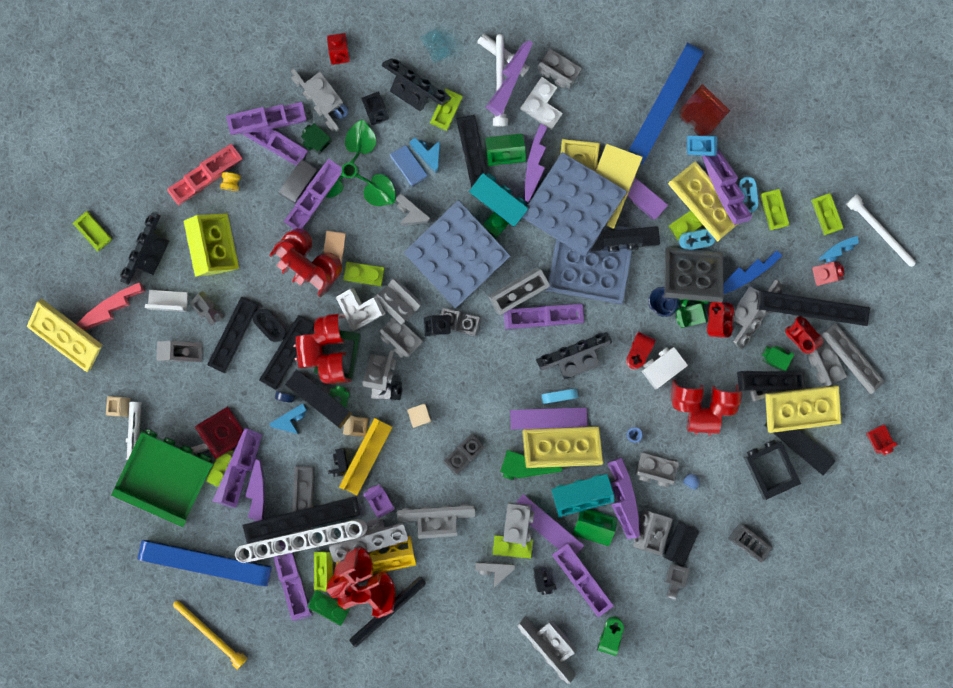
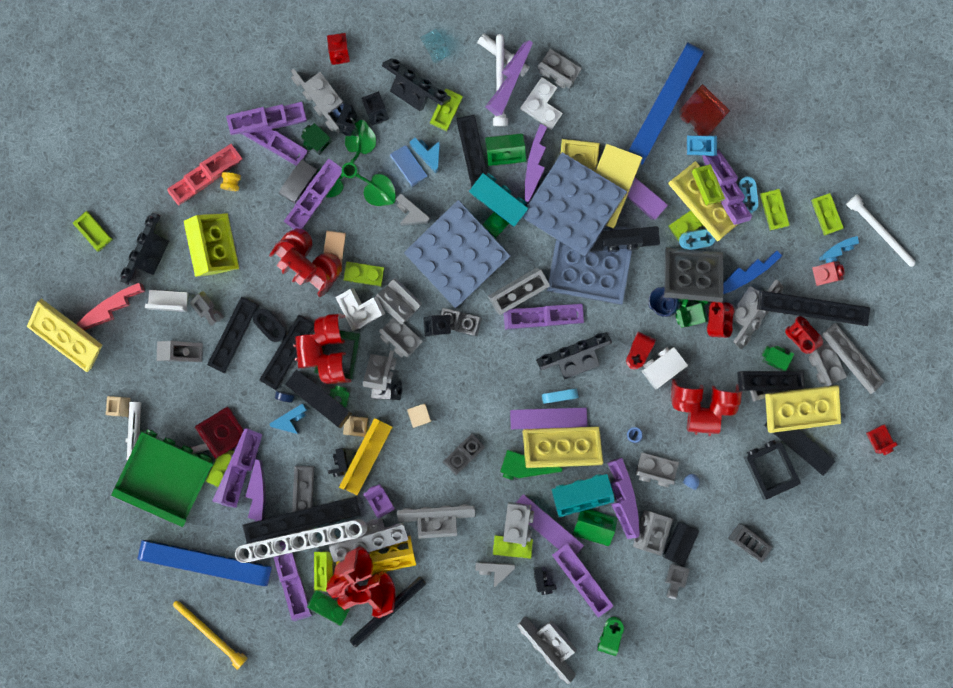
none -> black bracket [336,104,359,137]
none -> lime plate [692,164,725,206]

